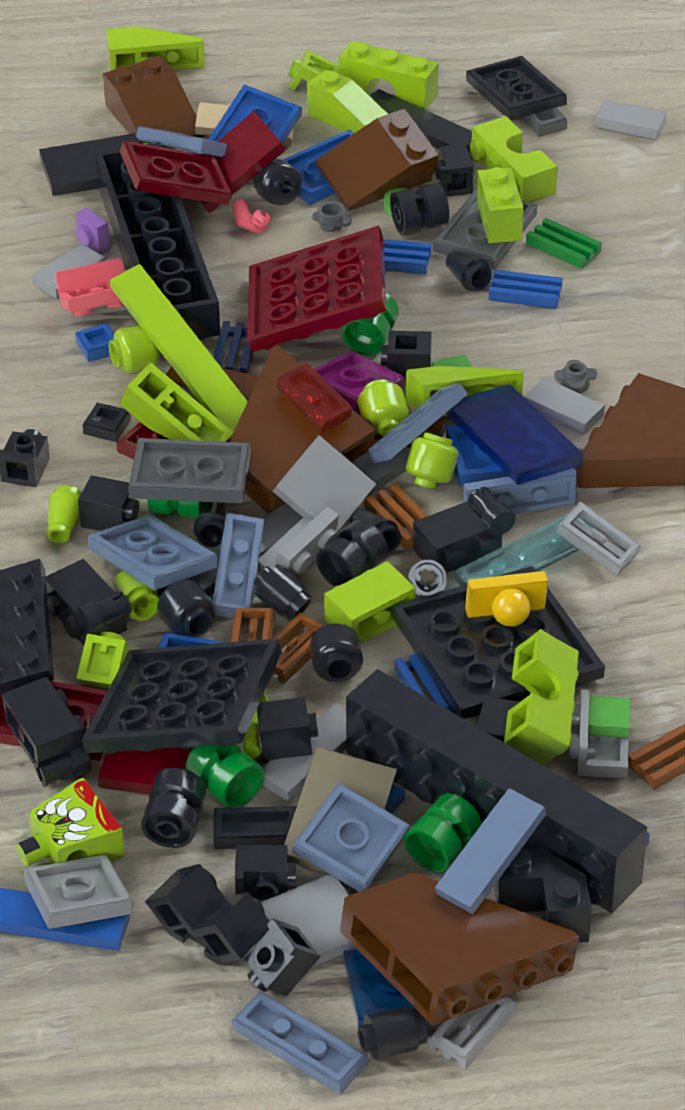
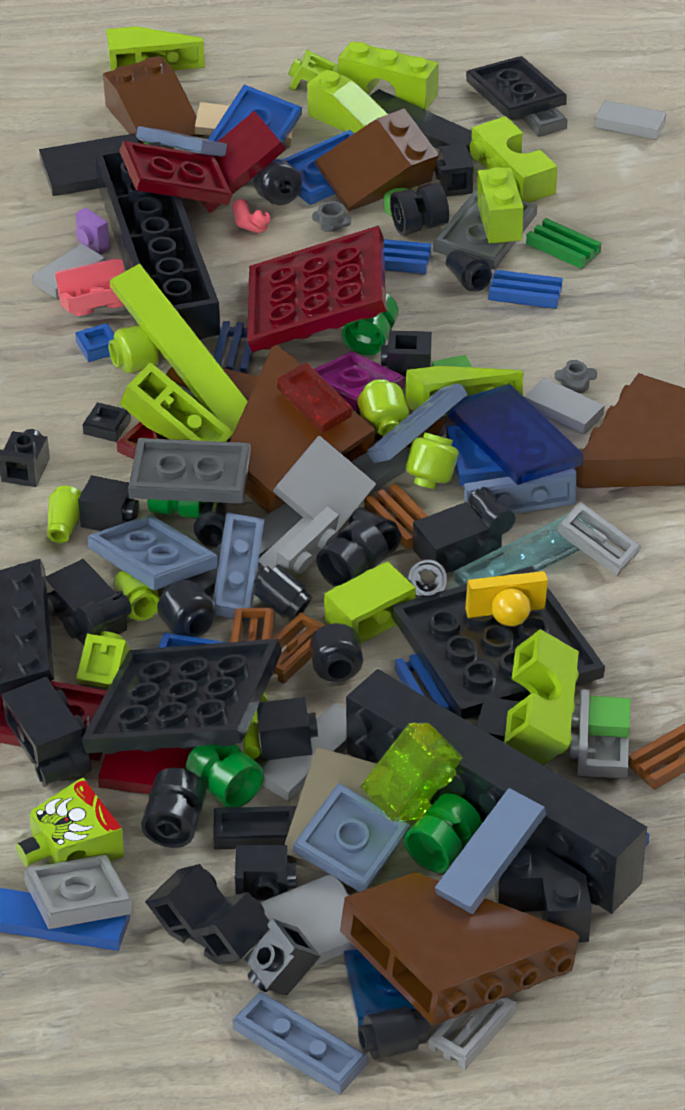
none -> clear neon green brick [360,723,463,822]

